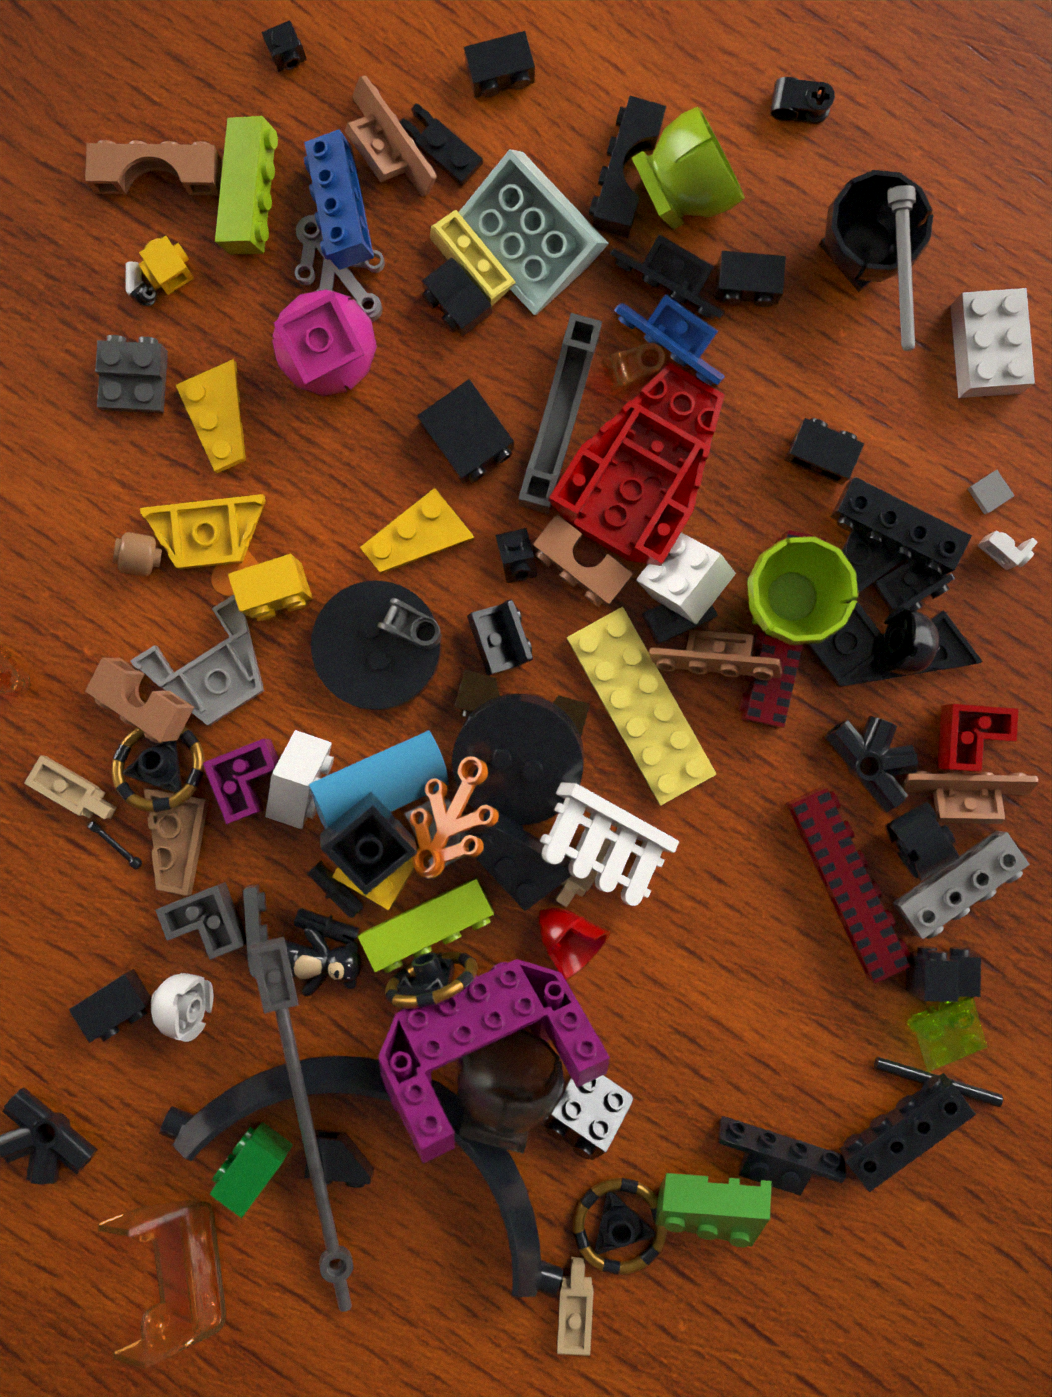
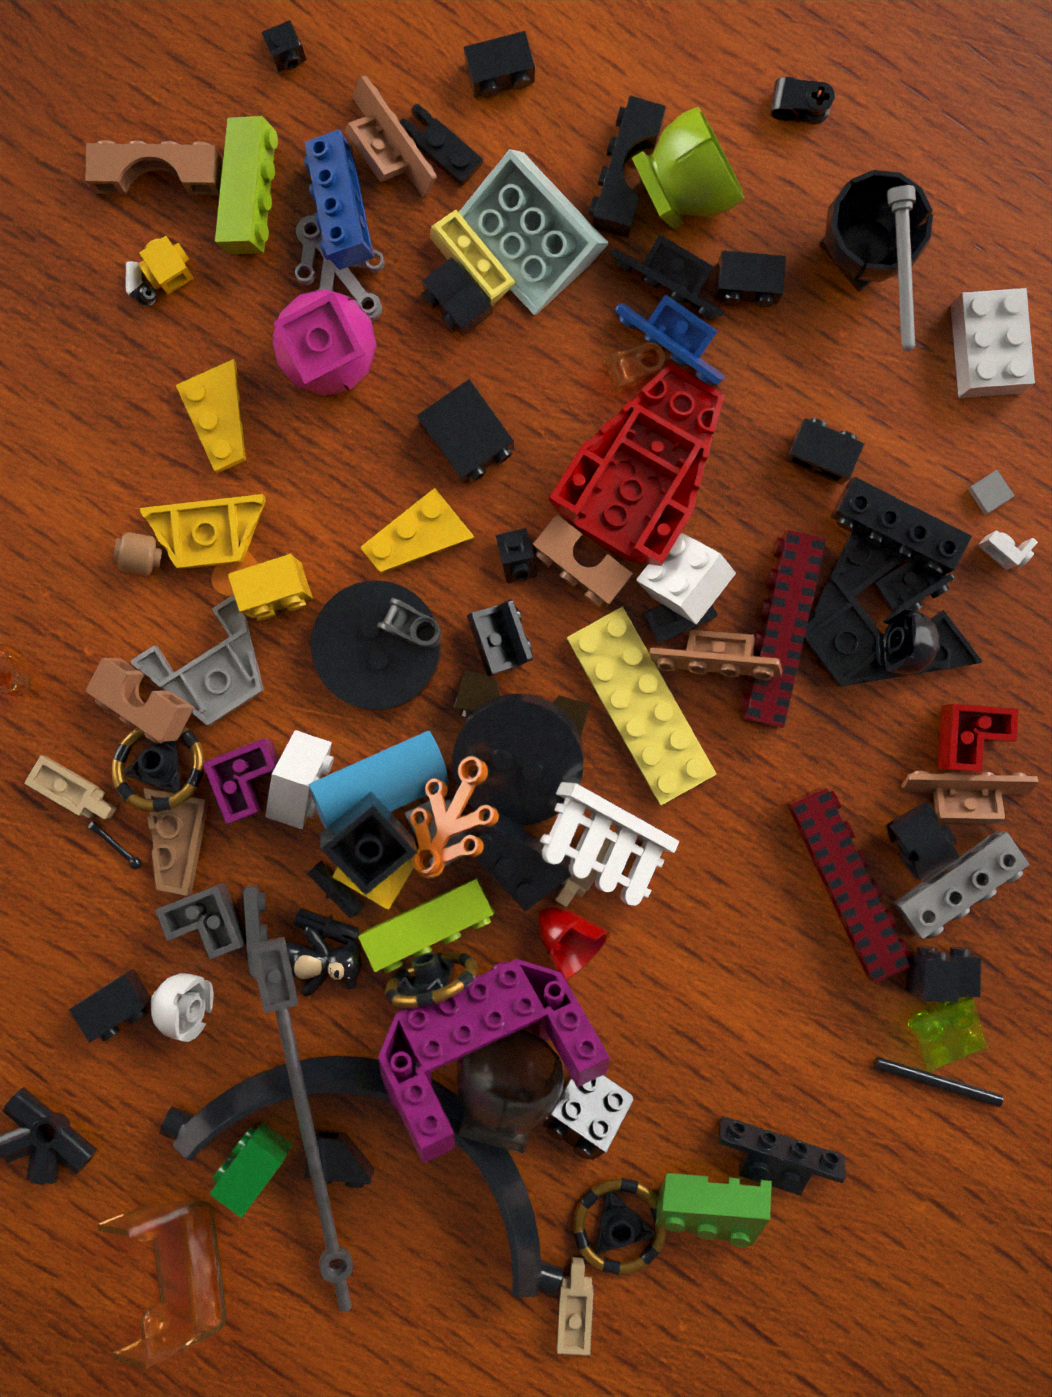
dark grey plate [95,335,168,413] -> none
dark grey arch [518,313,602,514] -> none
lime plate [747,537,858,645] -> none
black piece [824,716,918,812] -> none
black brick [839,1072,977,1192] -> none

